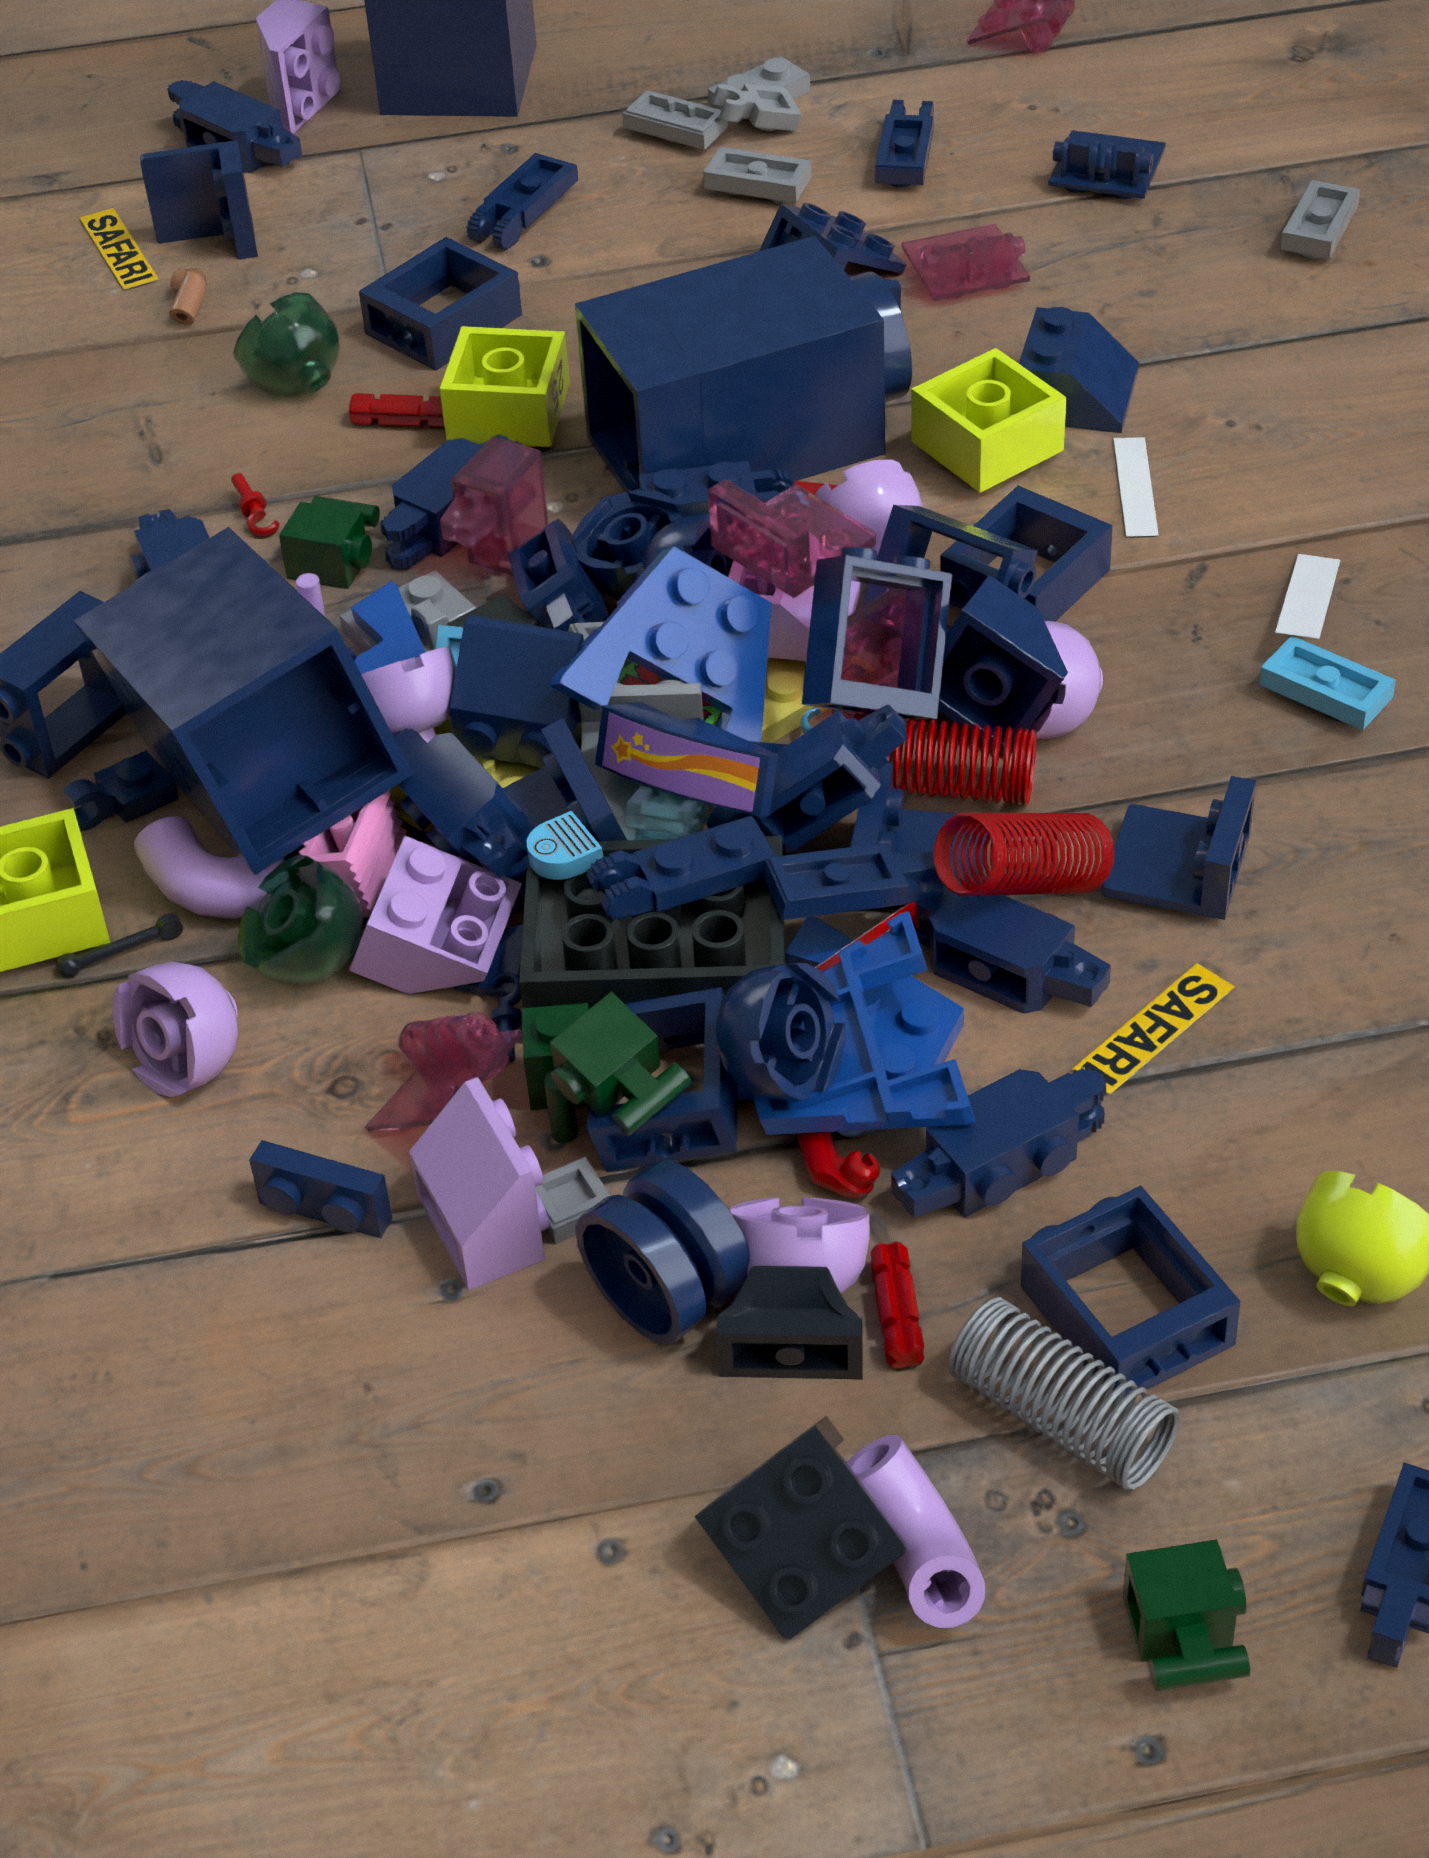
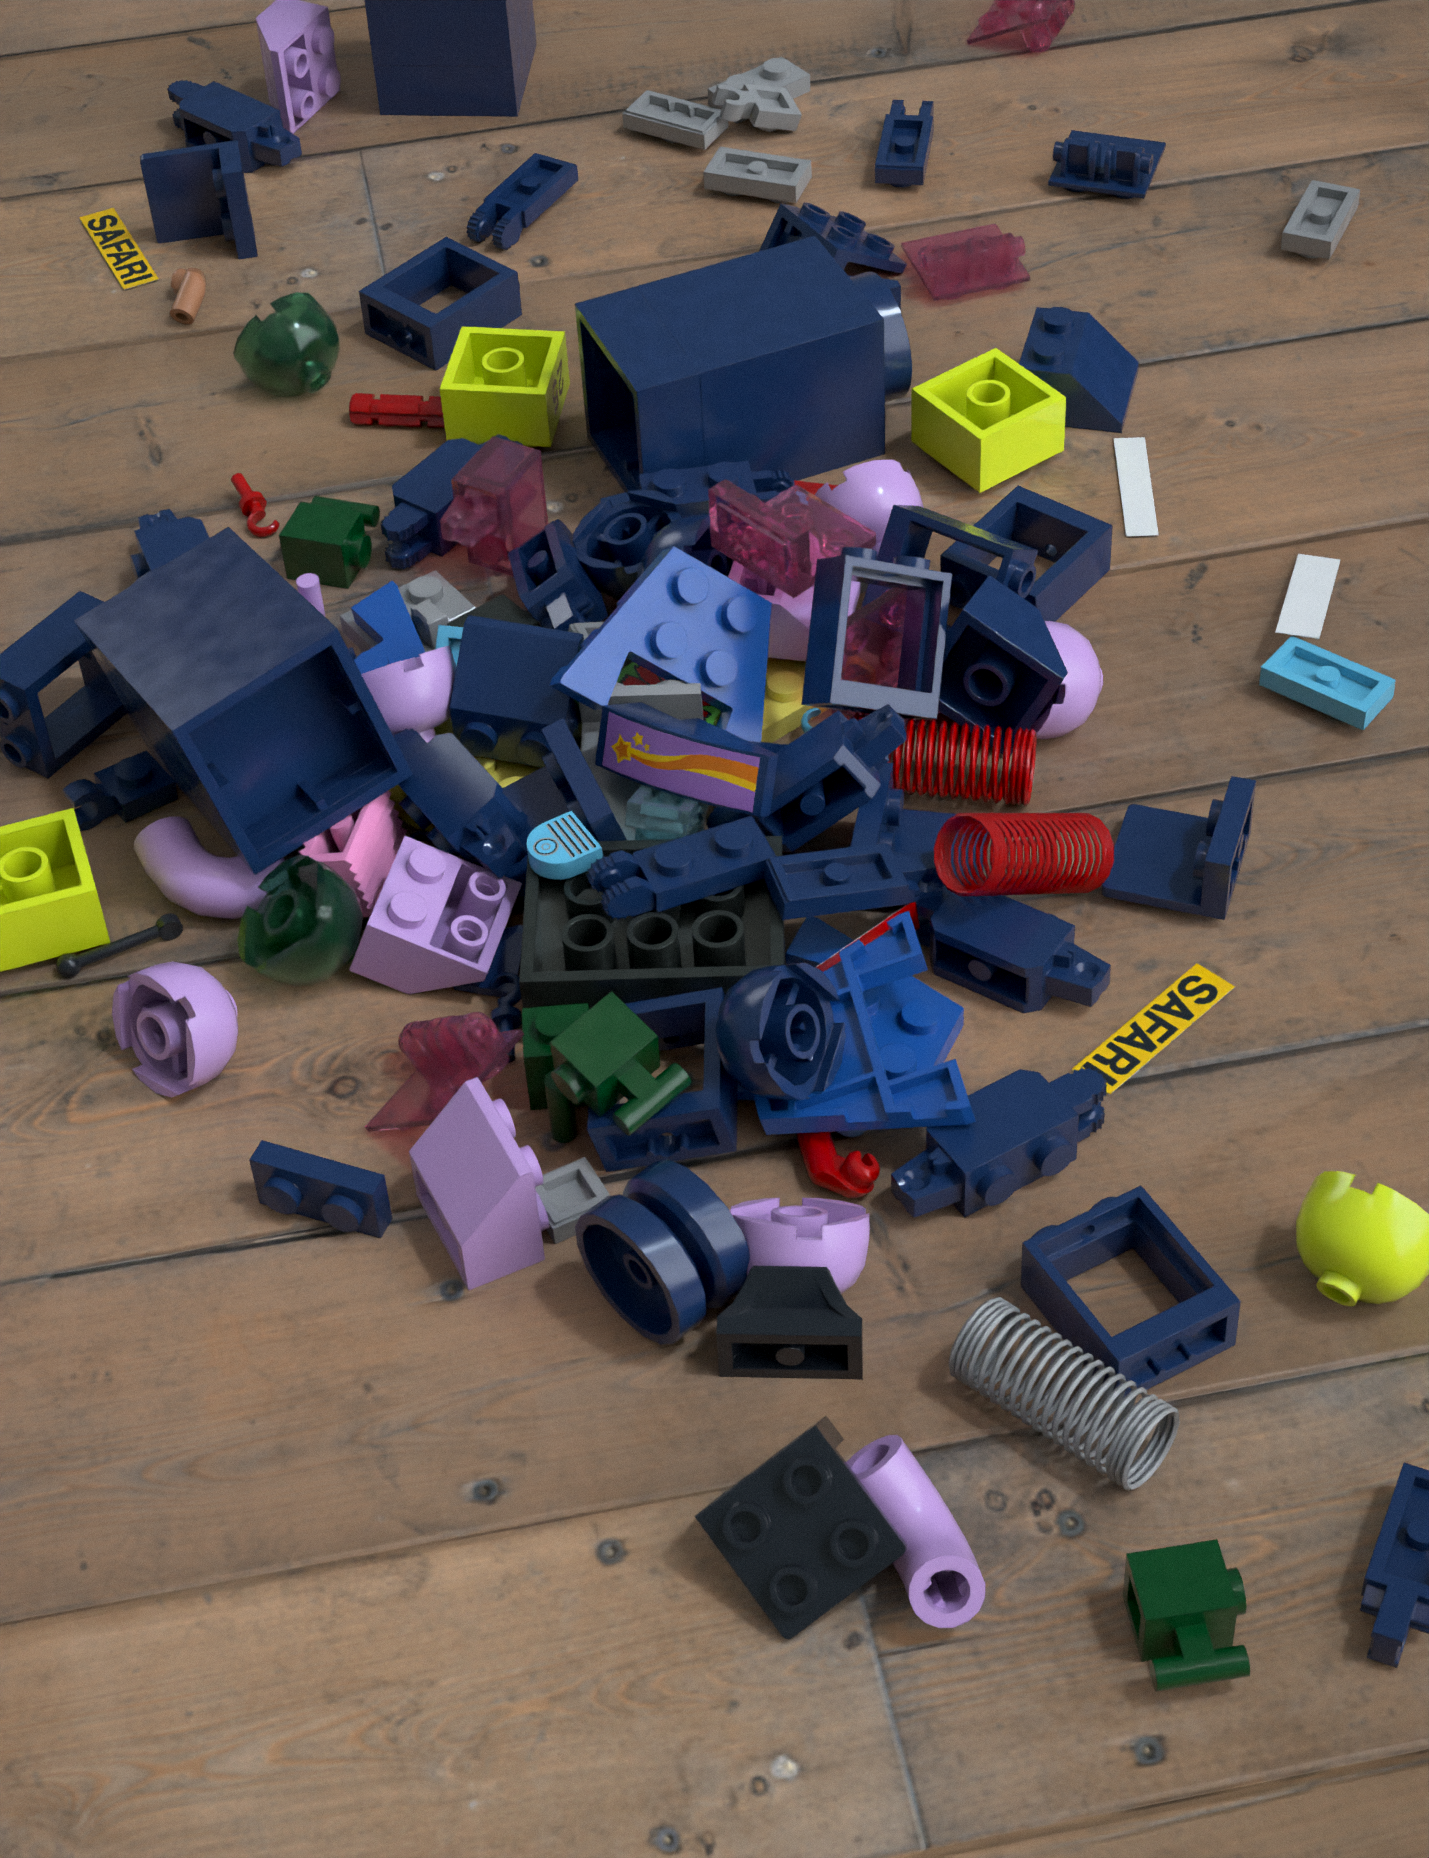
red axle [870,1241,925,1369] -> none

